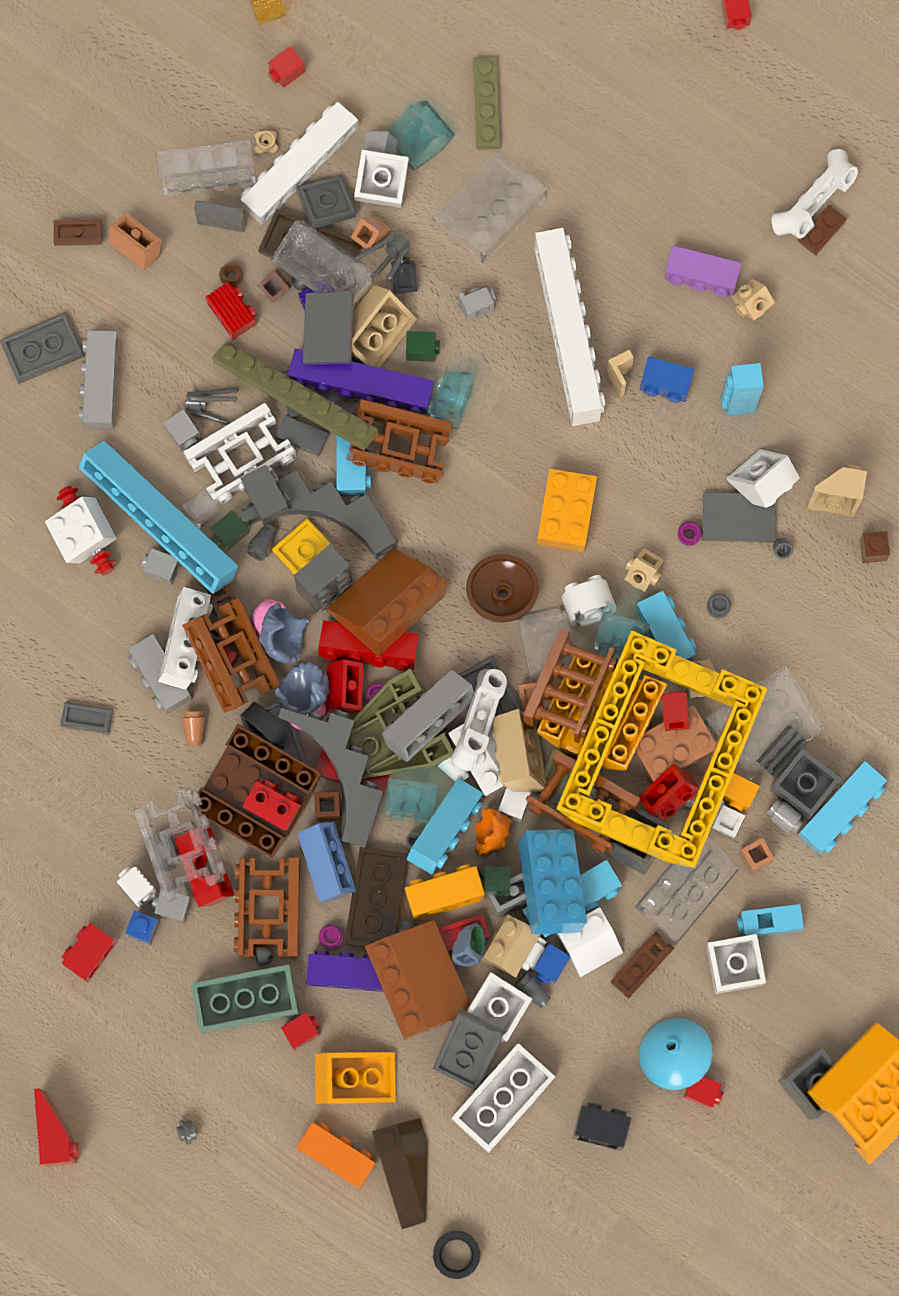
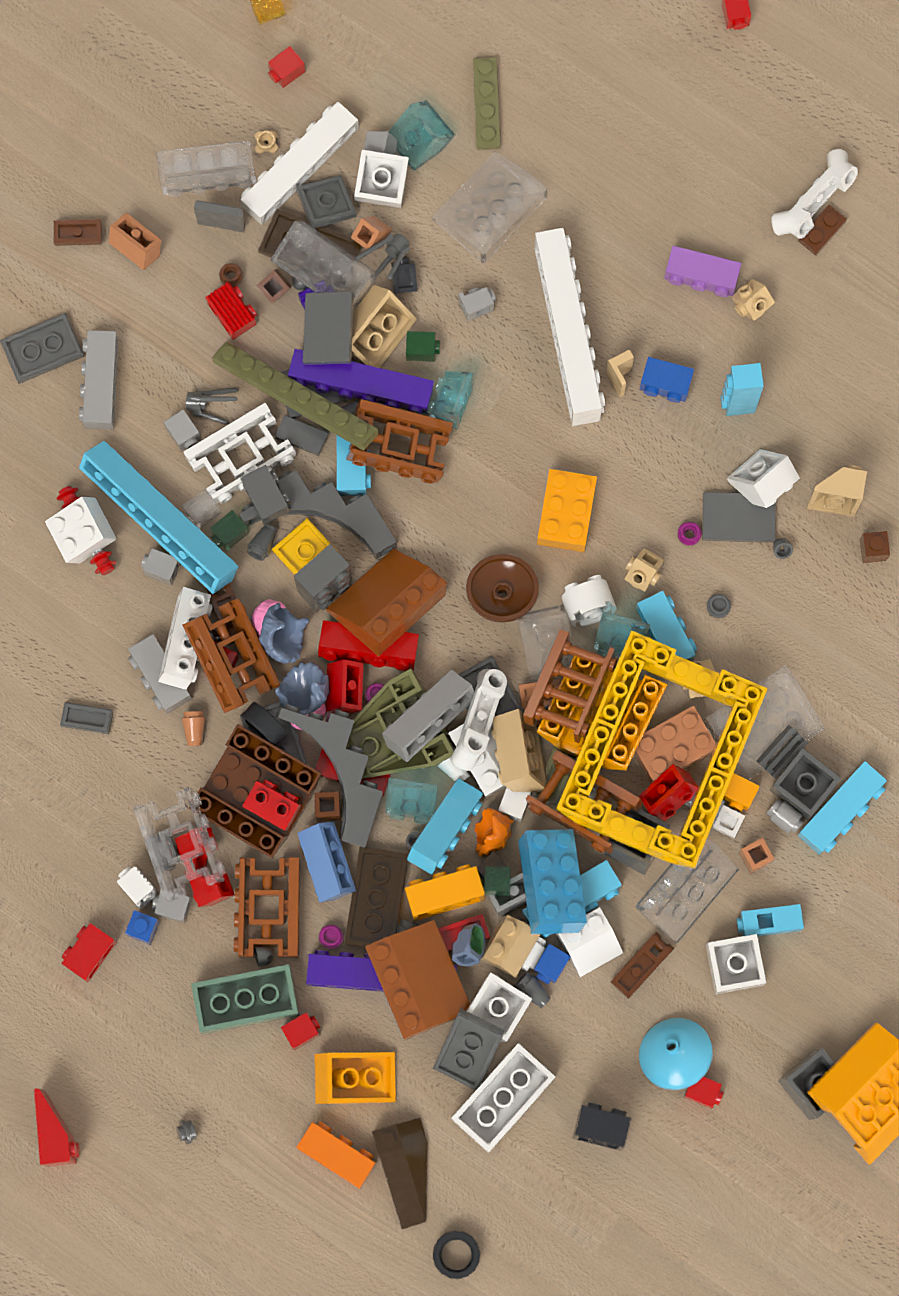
red brick [662,691,690,731] -> none

